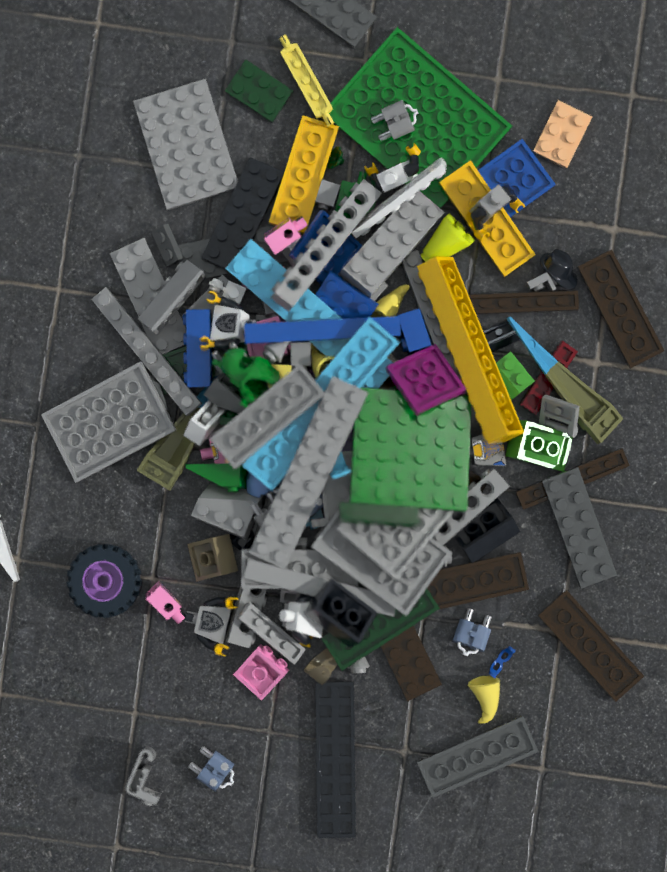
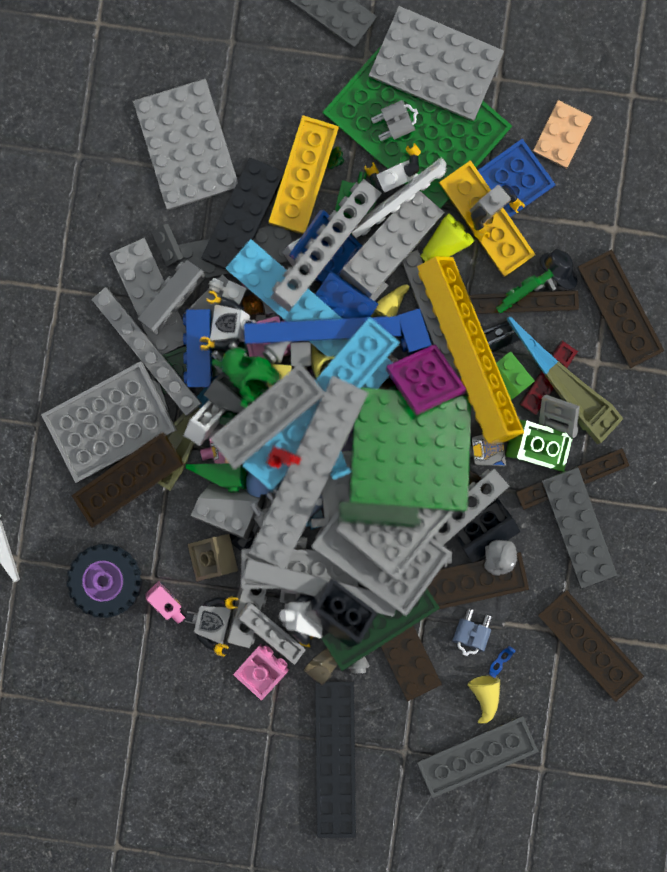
light grey piece [126,746,162,806] -> none
sand blue piece [188,746,235,791] -> none
dark green plate [225,59,293,123] -> none
bright pink torso [264,216,308,255] -> none
light yellow plate [279,35,334,127] -> none
light grey brick [315,180,340,211] -> none
none -> dark brown plate [72,432,185,528]
none -> clear orange plate [242,294,264,316]
none -> red bracket [267,446,302,468]
none -> light grey plate [369,6,504,122]
none -> light grey hair [484,540,517,576]
none -> green plate [496,270,554,314]

